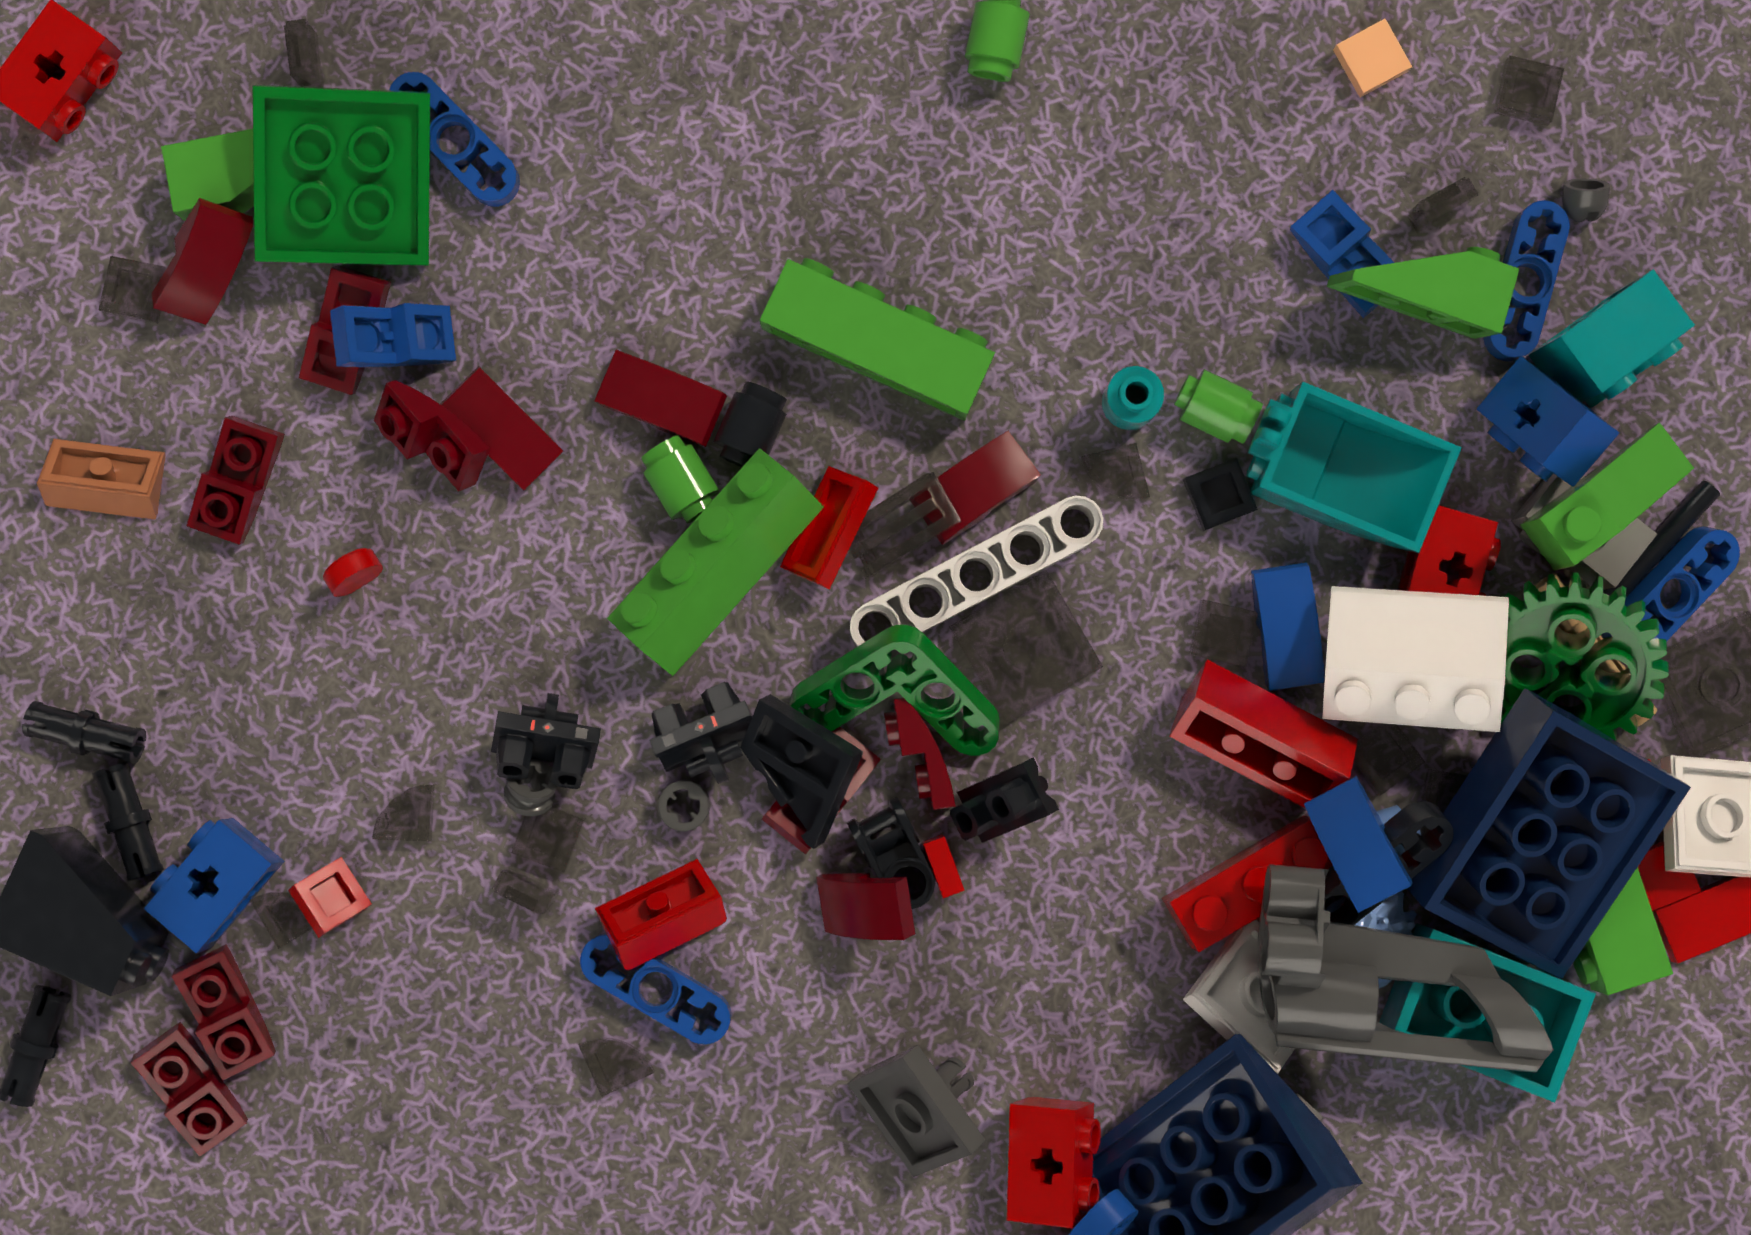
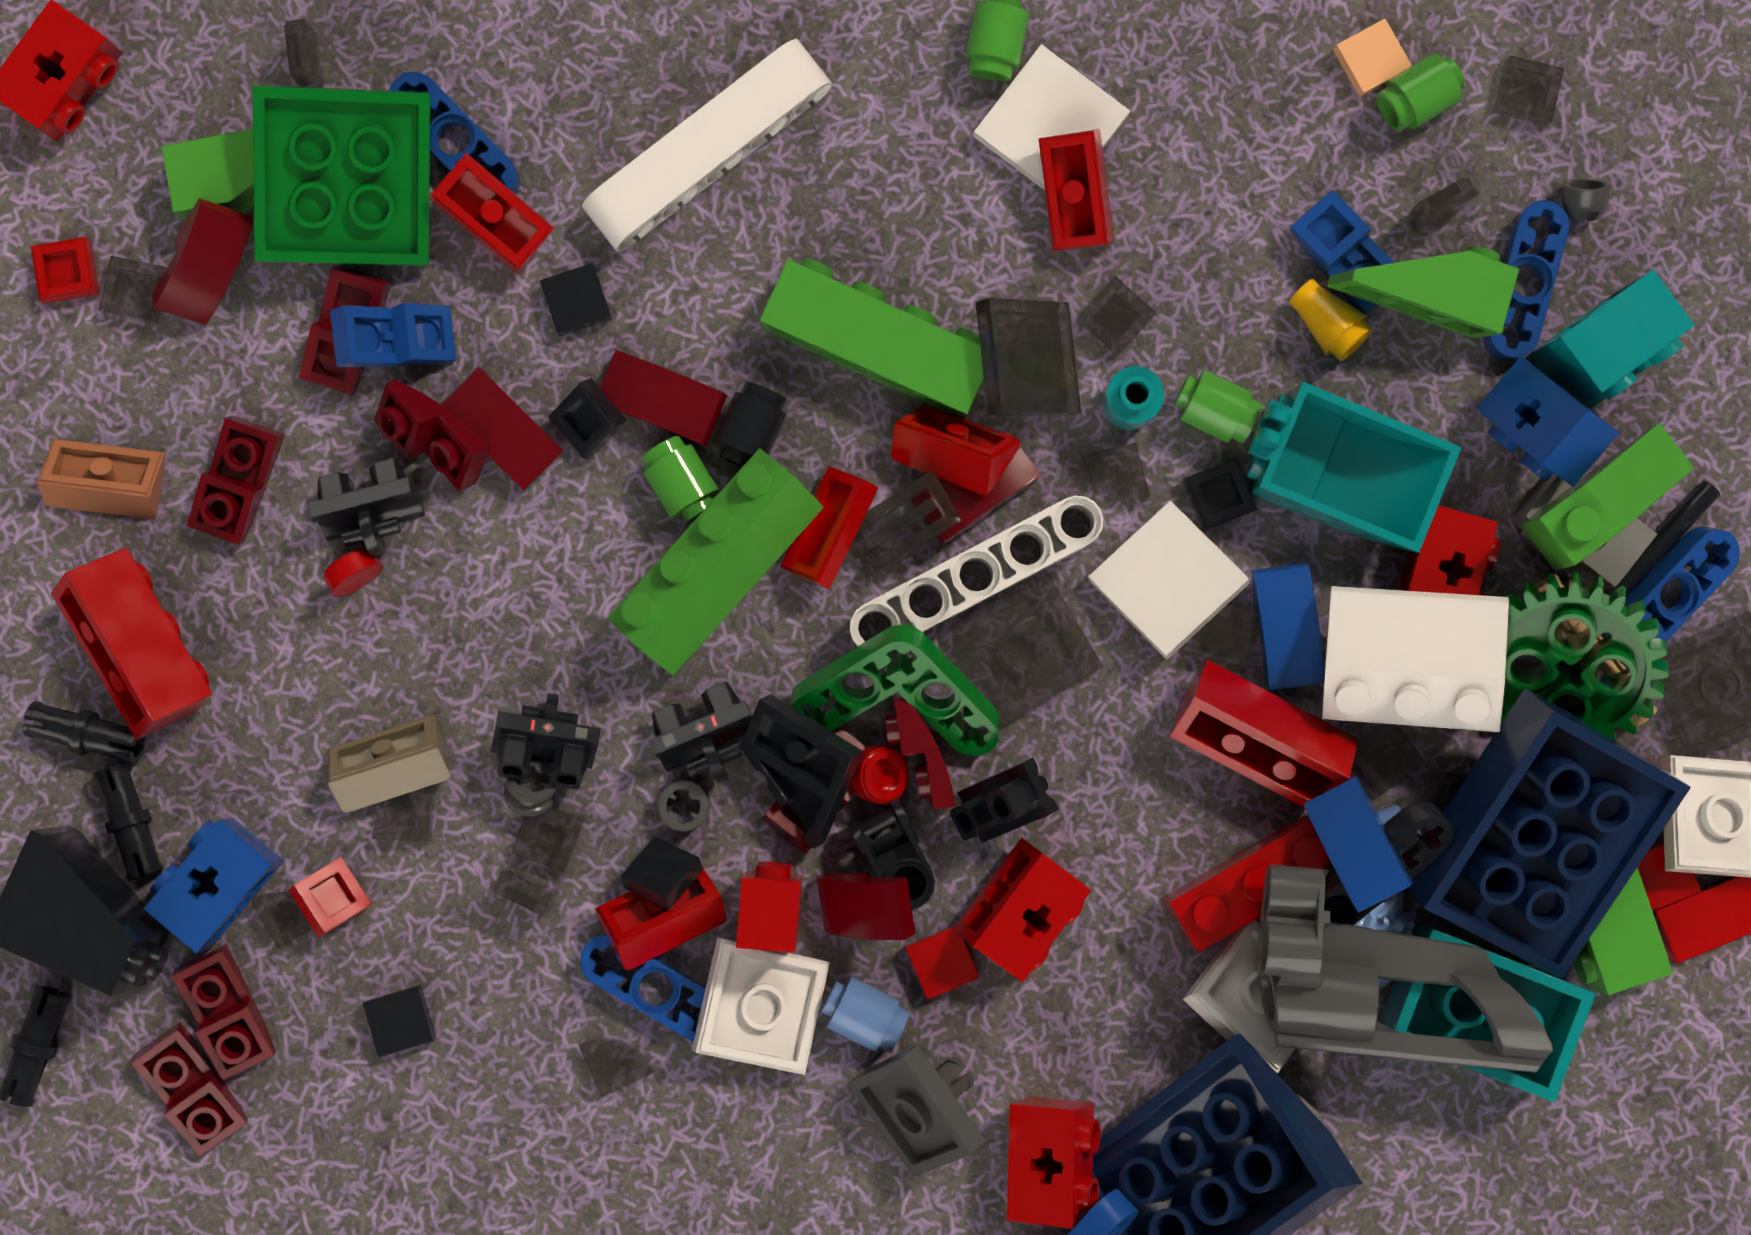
red tile [922,834,965,899] -> none
none -> red tile [30,237,100,304]
none -> red brick [51,547,213,740]
none -> black hips [308,458,425,557]
none -> dark tan slope [327,715,450,813]
none -> black tile [363,984,437,1058]
none -> red slope [429,153,554,275]
none -> black tile [539,263,612,336]
none -> black tile [548,378,627,459]
none -> white beam [582,39,833,252]
none -> black tile [621,837,703,910]
none -> white tile [692,937,830,1075]
none -> red brick [736,861,803,953]
none -> medium blue brick [821,976,910,1053]
none -> red tile [851,746,909,804]
none -> red slope [891,403,1021,495]
none -> red tile [905,924,979,1000]
none -> red brick [953,838,1092,983]
none -> white tile [973,44,1130,190]
none -> clear smoke tile [975,298,1082,416]
none -> red slope [1038,129,1114,252]
none -> clear smoke tile [1076,276,1157,357]
none -> white tile [1088,501,1250,660]
none -> yellow cone [1289,279,1373,362]
none -> bright green brick [1376,53,1465,132]

